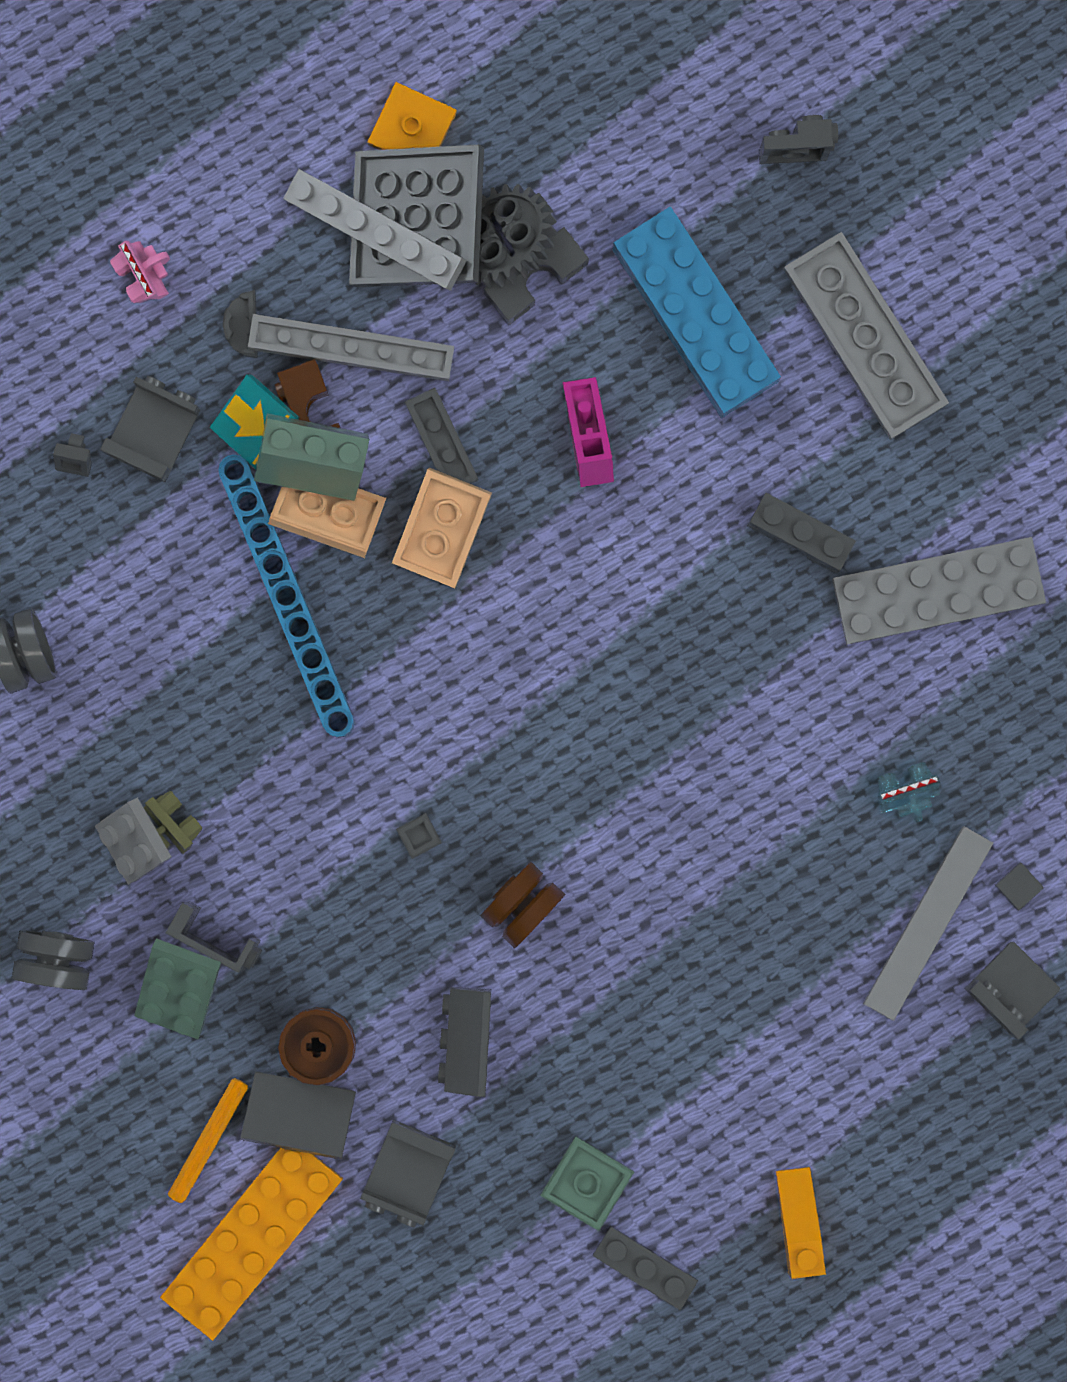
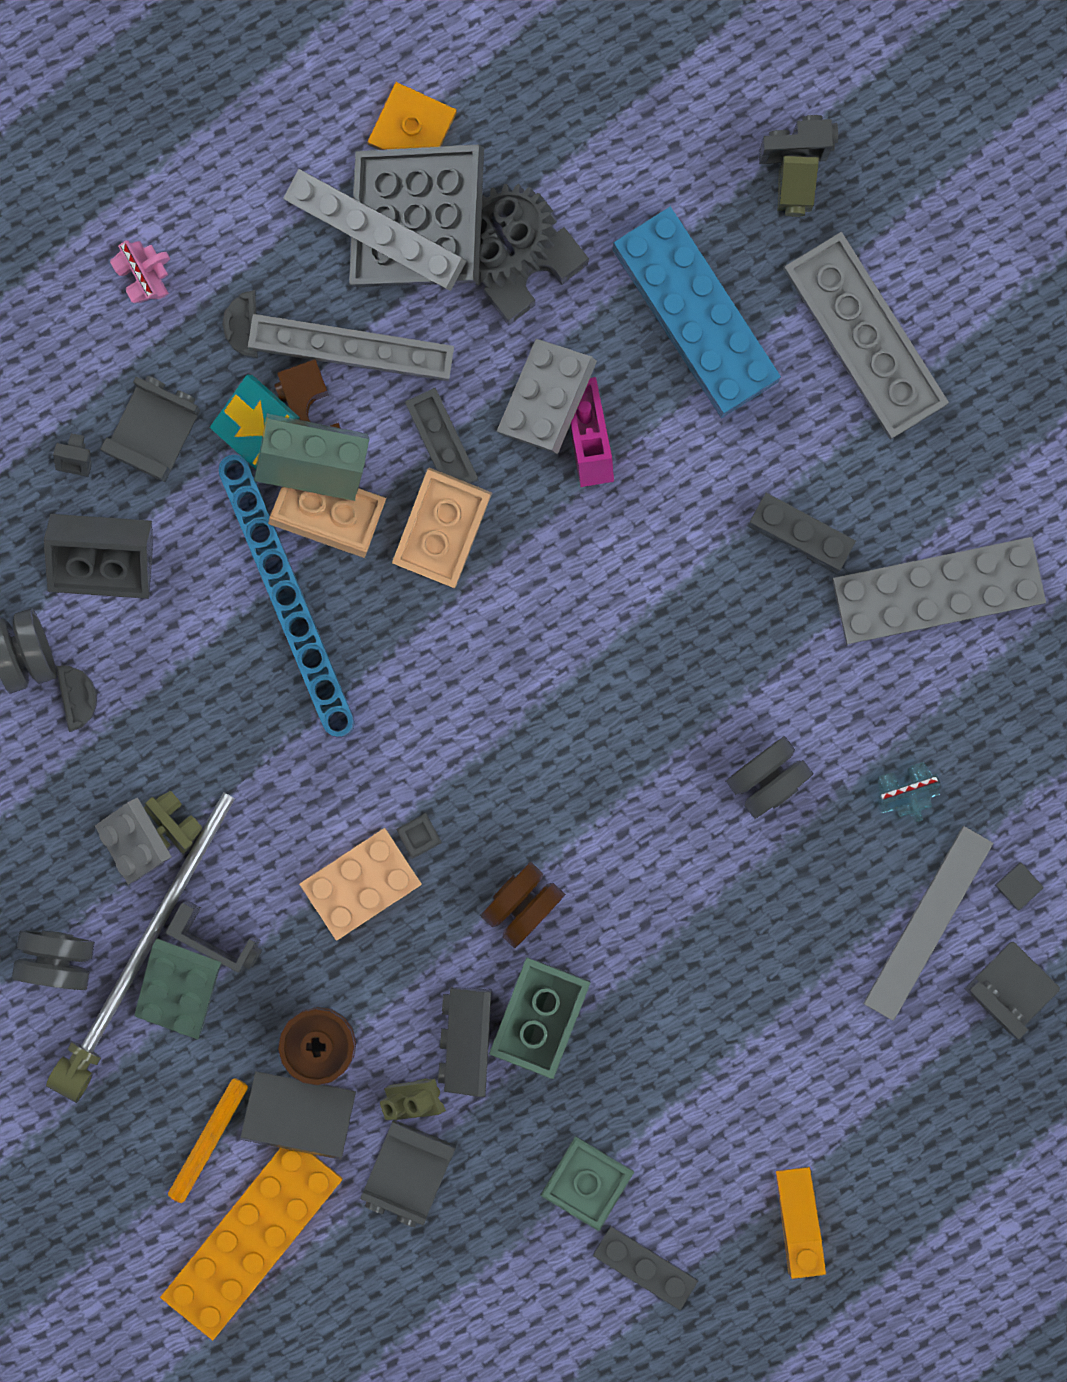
none -> dark grey slope [44,514,153,599]
none -> flat silver piece [46,792,235,1103]
none -> dark grey tile [56,666,97,732]
none -> light nougat plate [299,828,422,941]
none -> olive hips [380,1078,446,1120]
none -> sand green slope [489,957,591,1079]
none -> light grey plate [497,339,597,454]
none -> dark grey wheel [725,736,814,819]
none -> olive slope [777,156,819,217]

